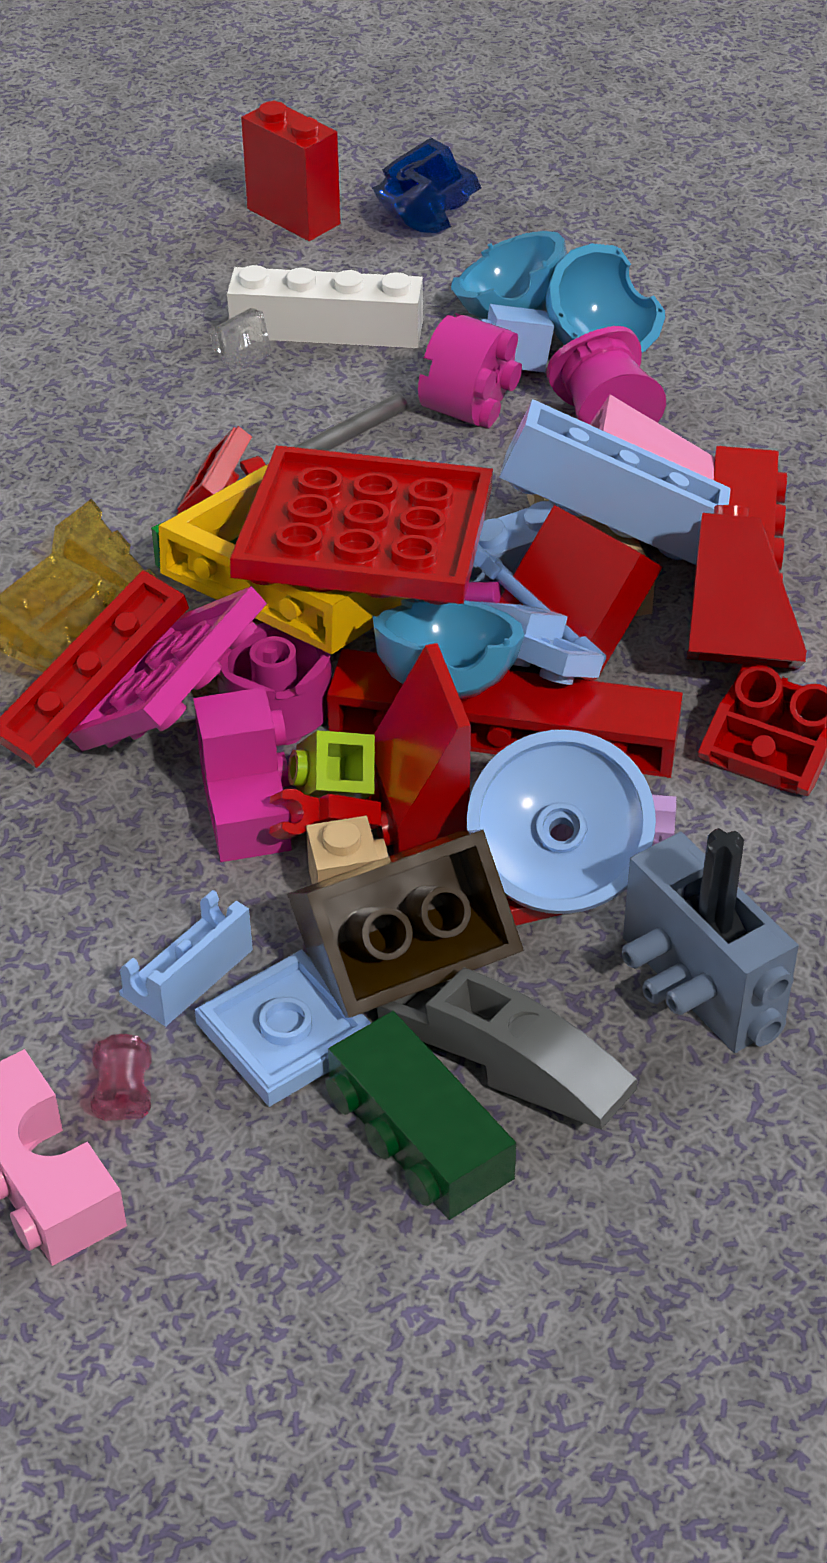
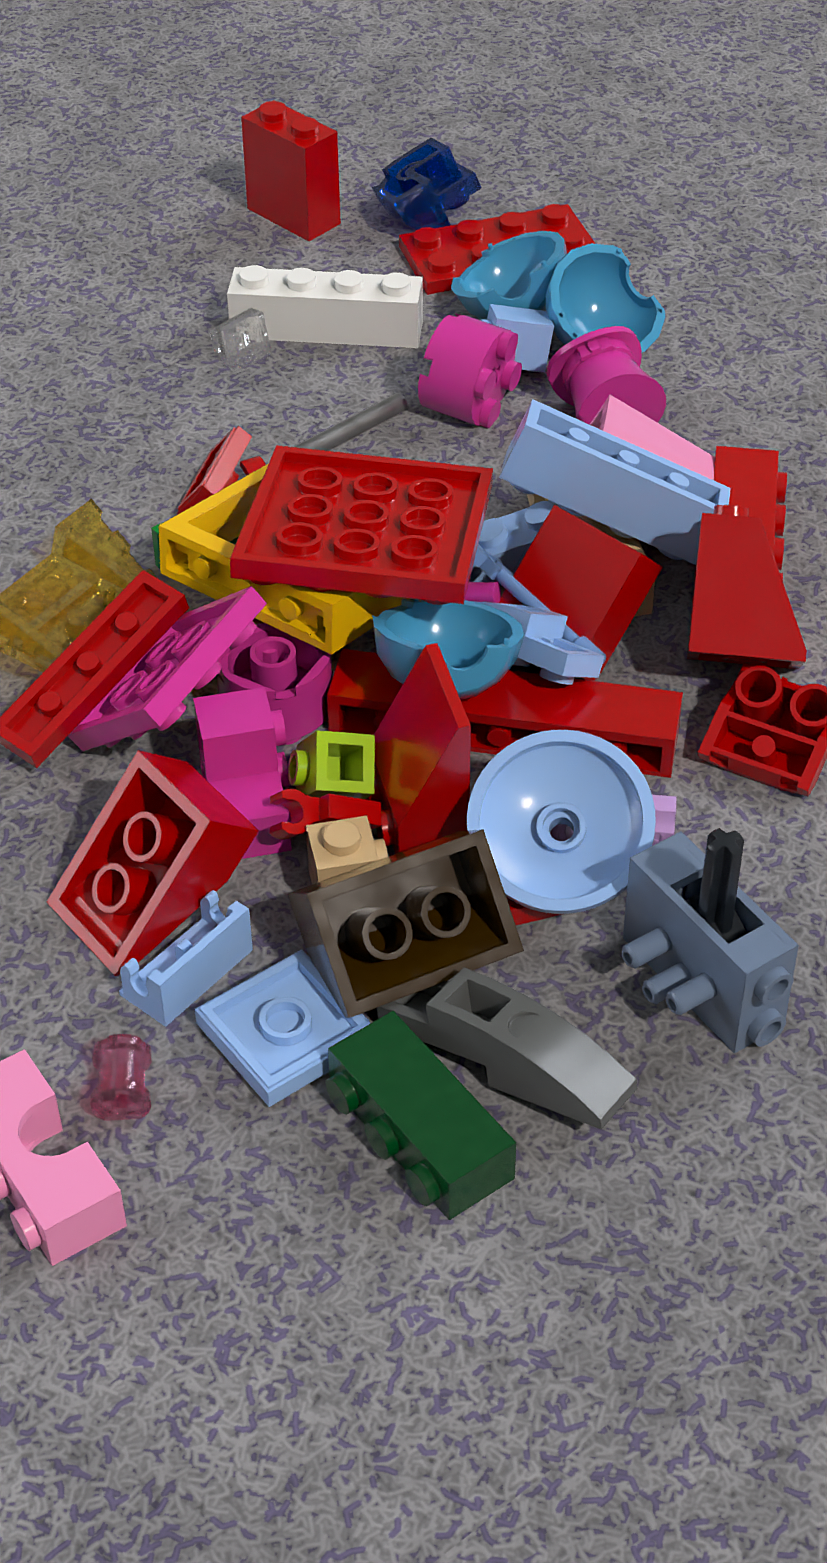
none -> red slope [47,750,259,976]
none -> red plate [399,204,596,295]

